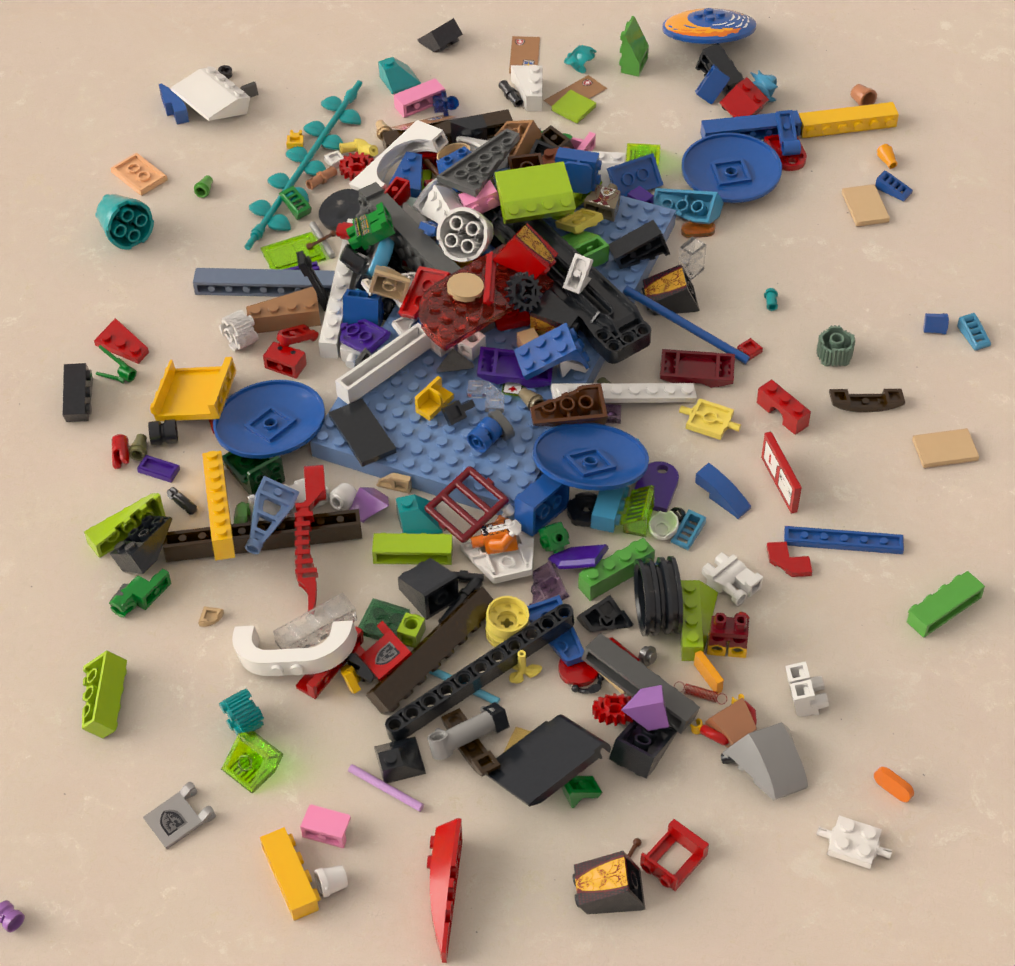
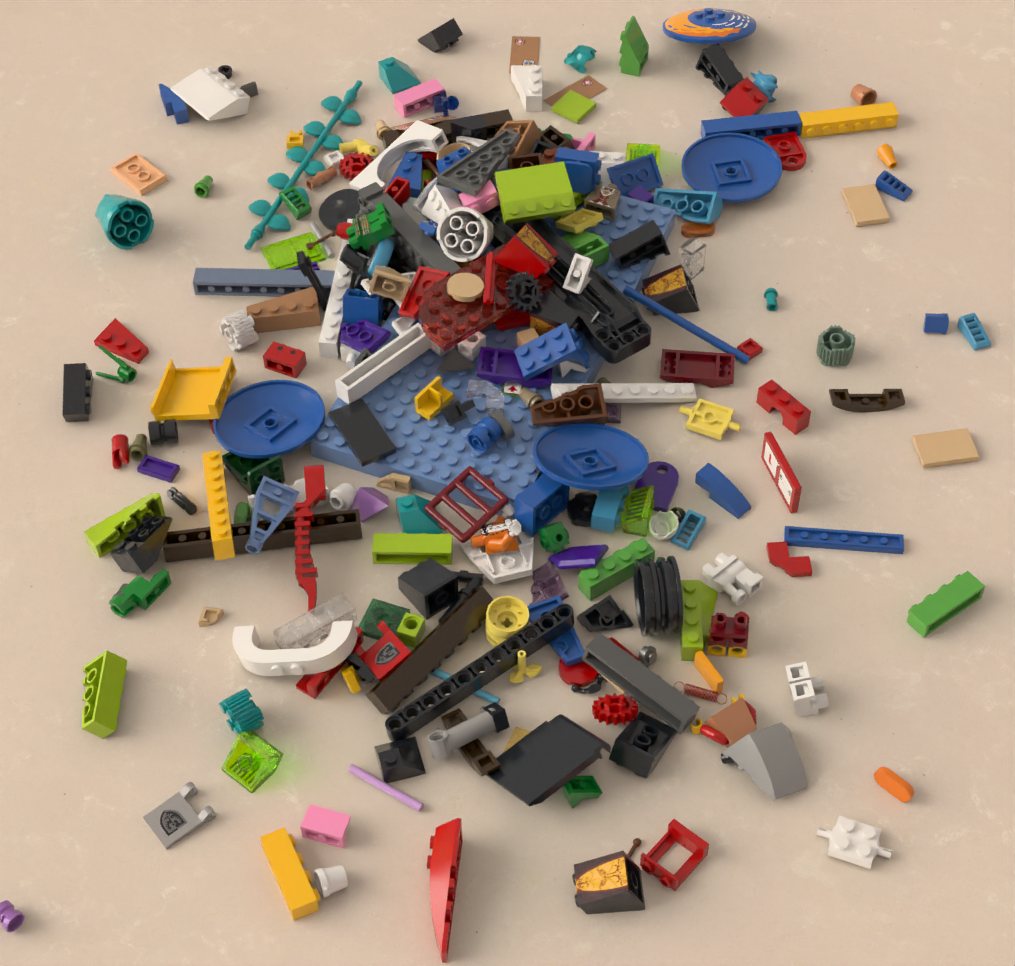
red plate [276,324,319,346] -> none
black pin [498,80,523,107] -> none
medium lavender slope [621,685,669,731] -> none
blue panel [695,64,730,104] -> none
blue plate [775,110,801,156] -> none

